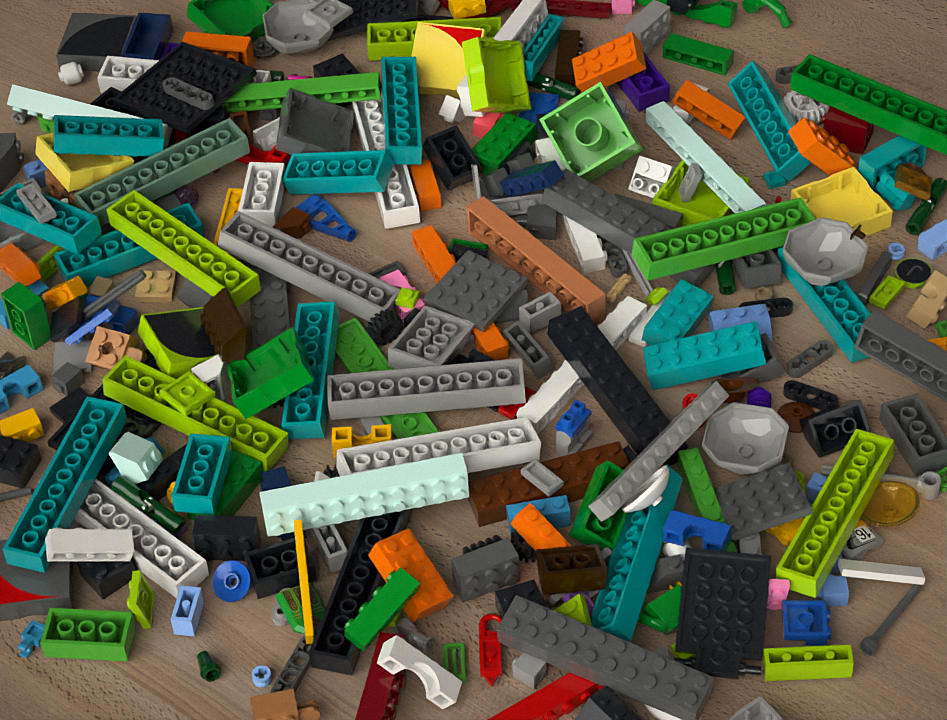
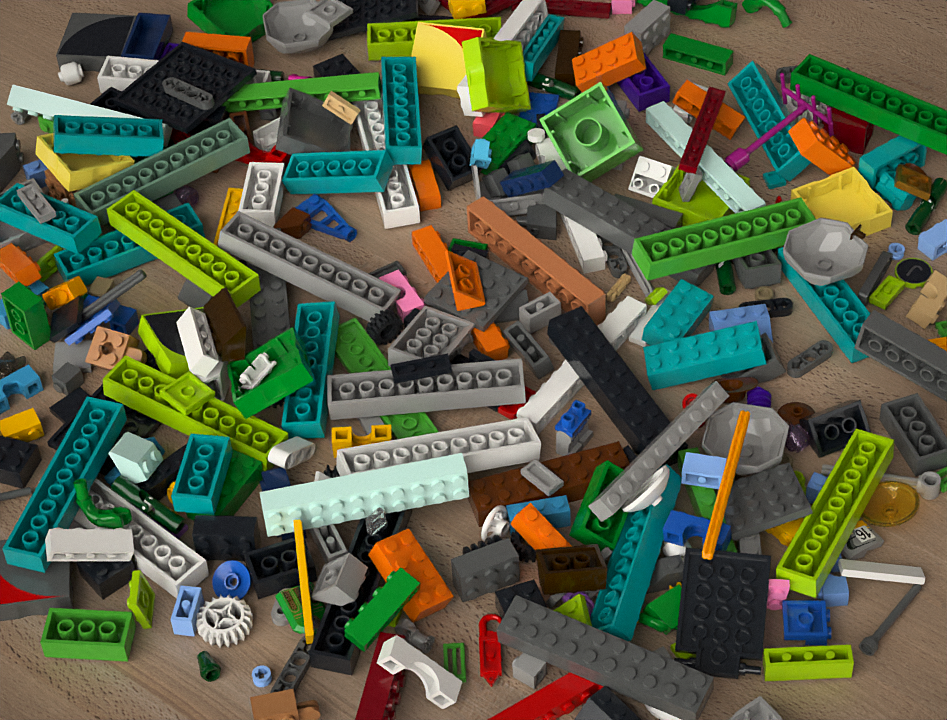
dark azure plate [17,620,45,659] -> none
tan plate [135,270,177,302] -> none
dark grey gear [252,39,277,59] -> none
lime plate [395,287,420,309] -> none
white slope [439,95,467,123] -> none
black beam [783,380,838,411] -> none
none -> green piece [73,478,132,529]
none -> white brick [176,306,219,378]
none -> white gear [196,594,253,648]
none -> white hinge [239,353,277,389]
none -> white beam [268,436,316,469]
none -> light grey slope [310,553,368,606]
none -> tan plate [322,91,360,125]
none -> clear tile [365,507,386,536]
none -> black plate [390,353,452,384]
none -> orange slope [445,250,486,311]
none -> medium azure brick [470,139,492,169]
none -> white piece [481,505,510,542]
none -> white tile [527,128,545,143]
none -> dark red plate [678,86,726,174]
none -> light blue brick [681,452,727,489]
none -> light orange axle [702,410,750,560]
none -> magenta piece [724,73,834,172]
none -> clear purple head [785,423,810,453]

